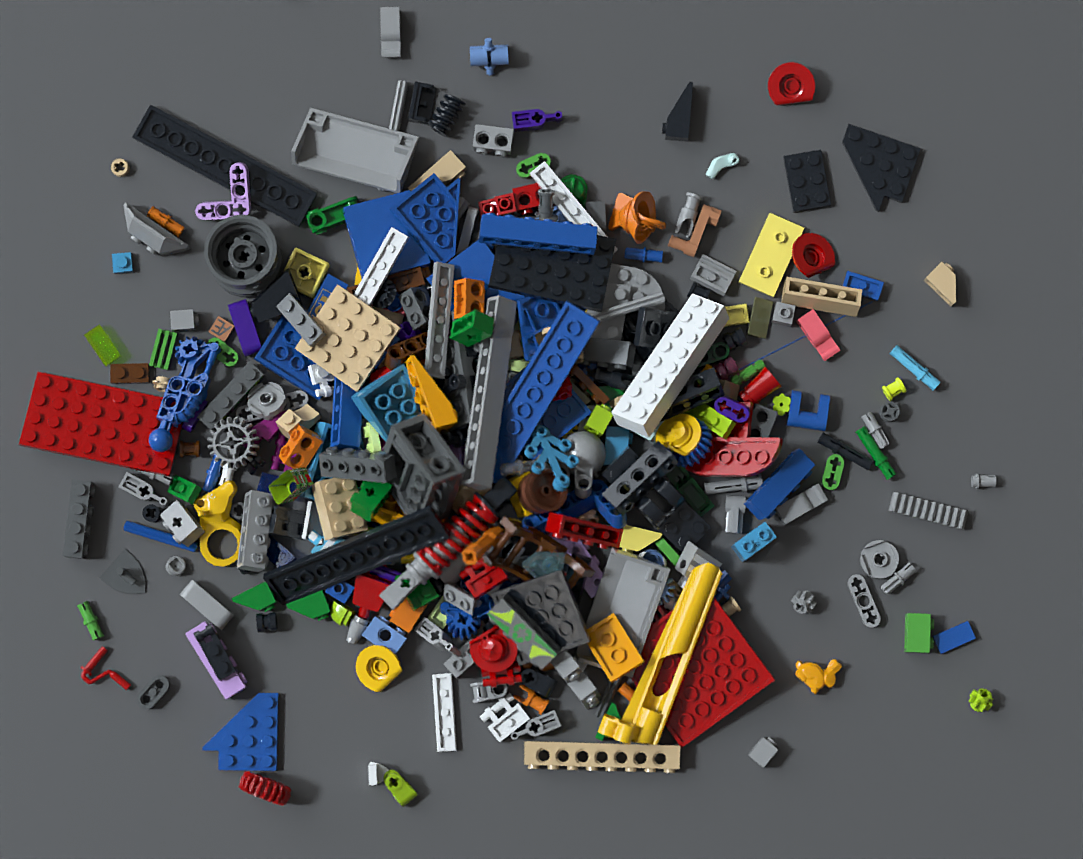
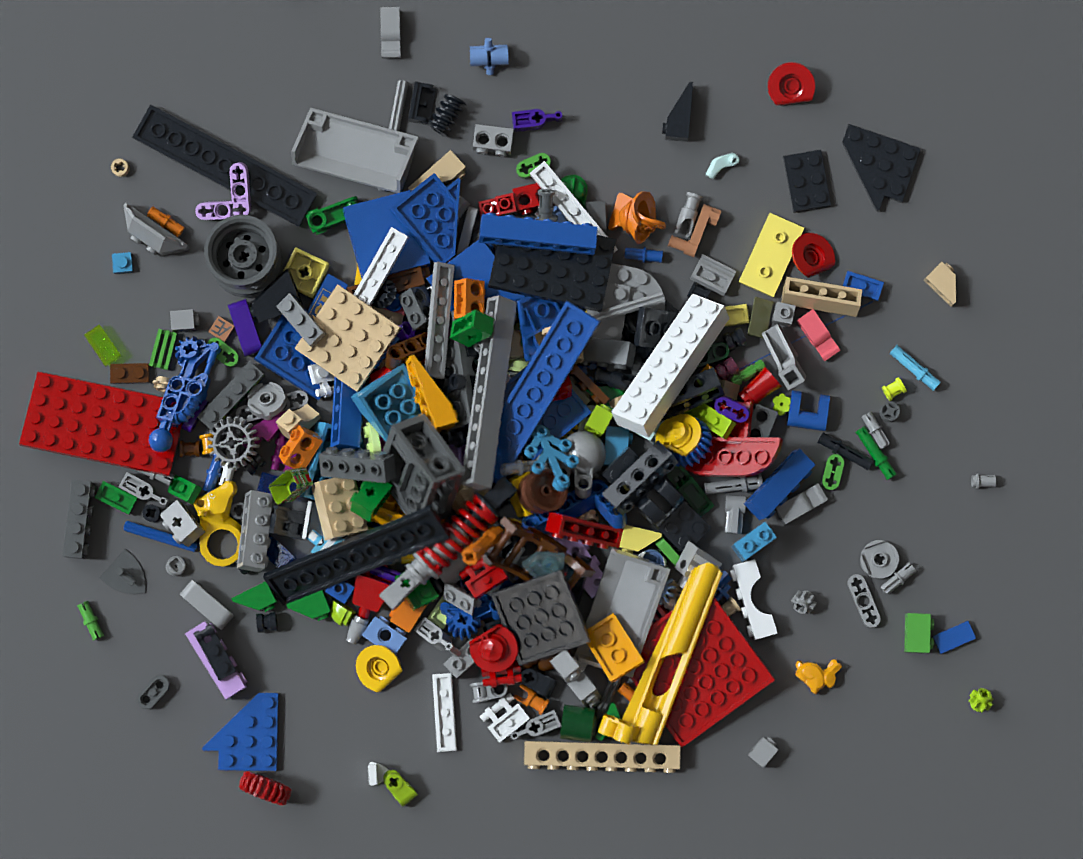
red piece [80,646,131,691] -> none
dark grey brick [487,594,562,670] -> none
light grey gear [888,492,968,530] -> none
none -> green plate [95,481,138,515]
none -> light orange bush [199,434,214,455]
none -> dark green piece [560,704,597,742]
none -> white arch [730,559,777,640]
none -> light grey arch [762,323,807,390]

